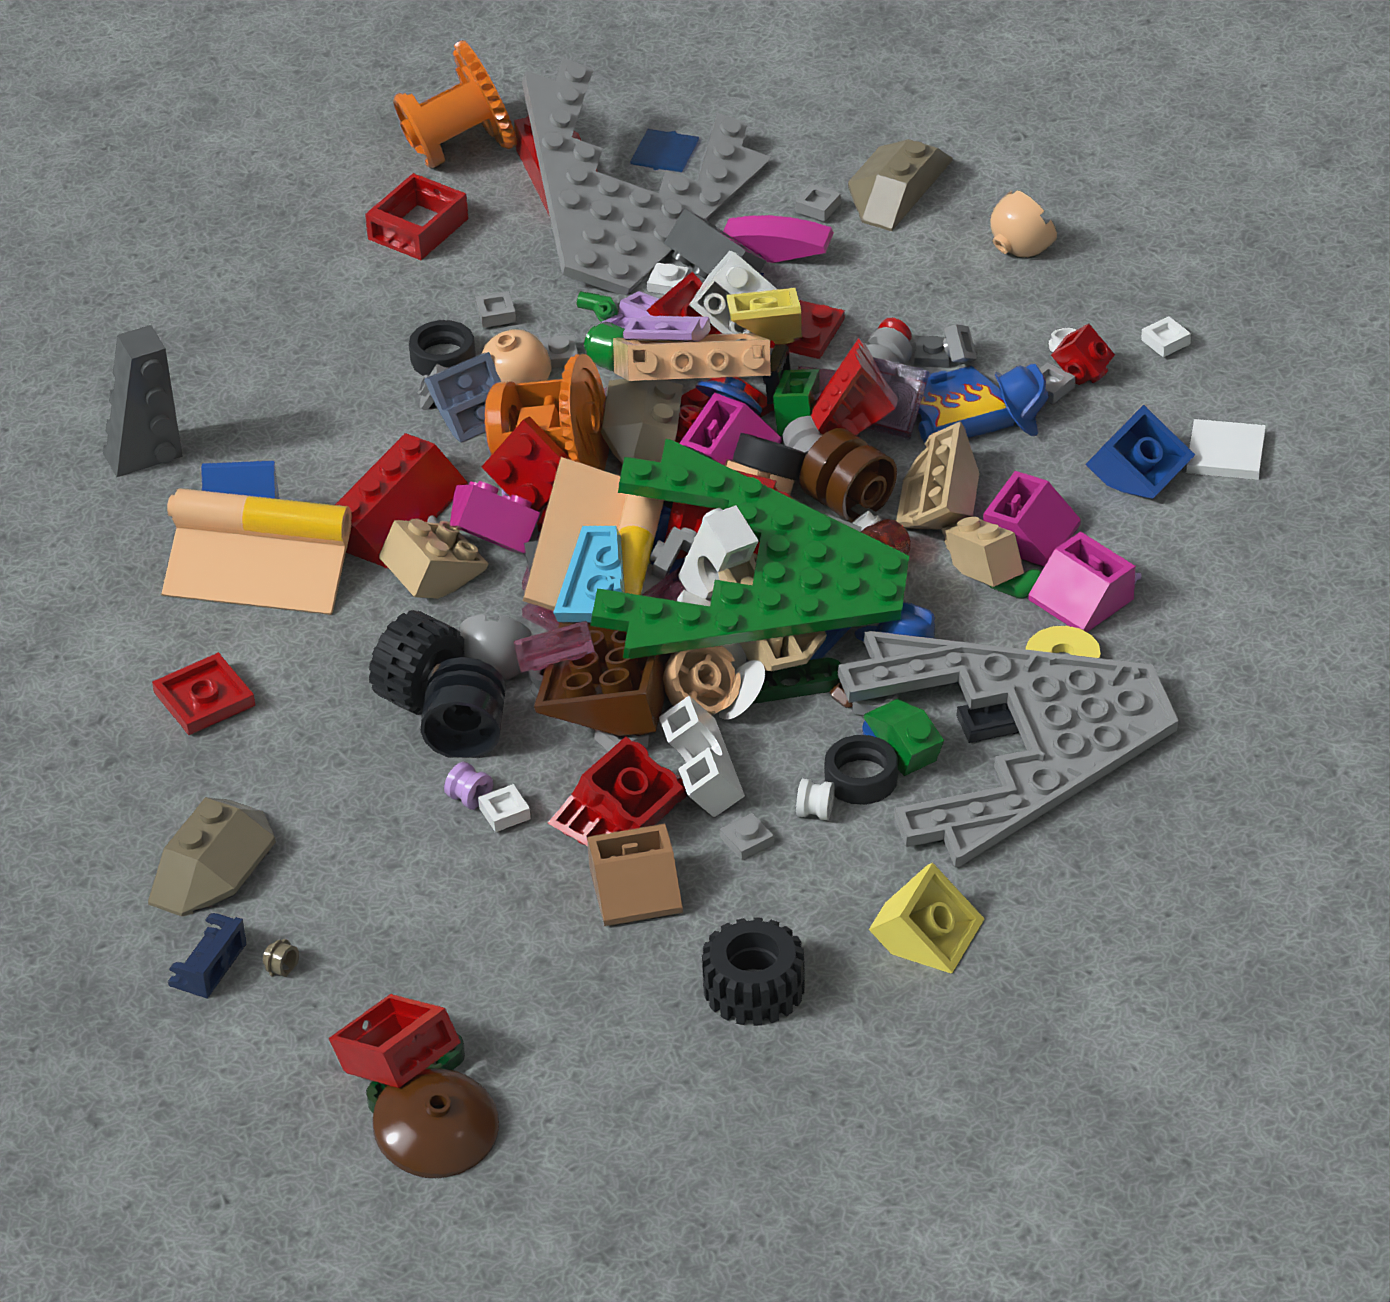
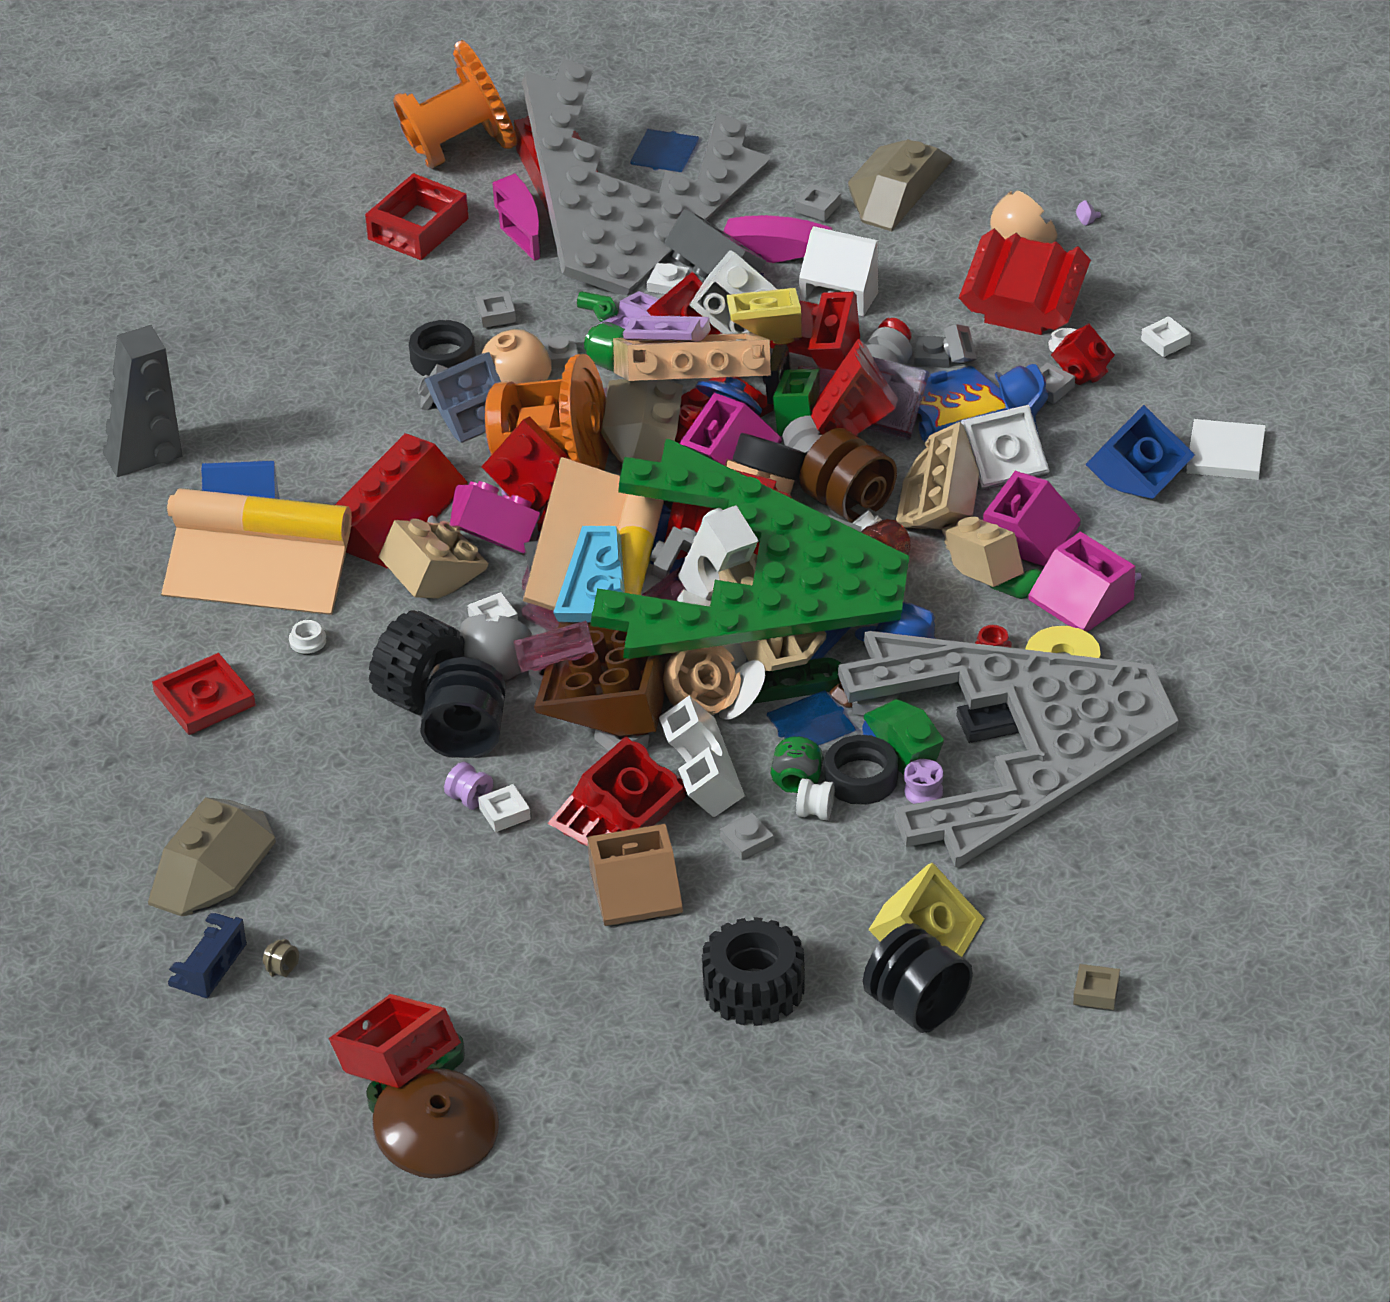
none -> white plate [289,620,326,654]
none -> white plate [468,592,518,622]
none -> dark pink slope [492,173,541,261]
none -> clear blue piece [767,690,856,746]
none -> green head [770,736,824,793]
none -> white slope [799,227,878,316]
none -> red slope [808,291,860,373]
none -> black wheel [862,923,973,1033]
none -> lavender wheel [904,759,943,804]
none -> red slope [959,228,1091,335]
none -> white tile [961,405,1049,490]
none -> red plate [975,625,1012,648]
none -> dark tan plate [1073,964,1120,1010]
none -> lavender rock [1076,200,1101,226]

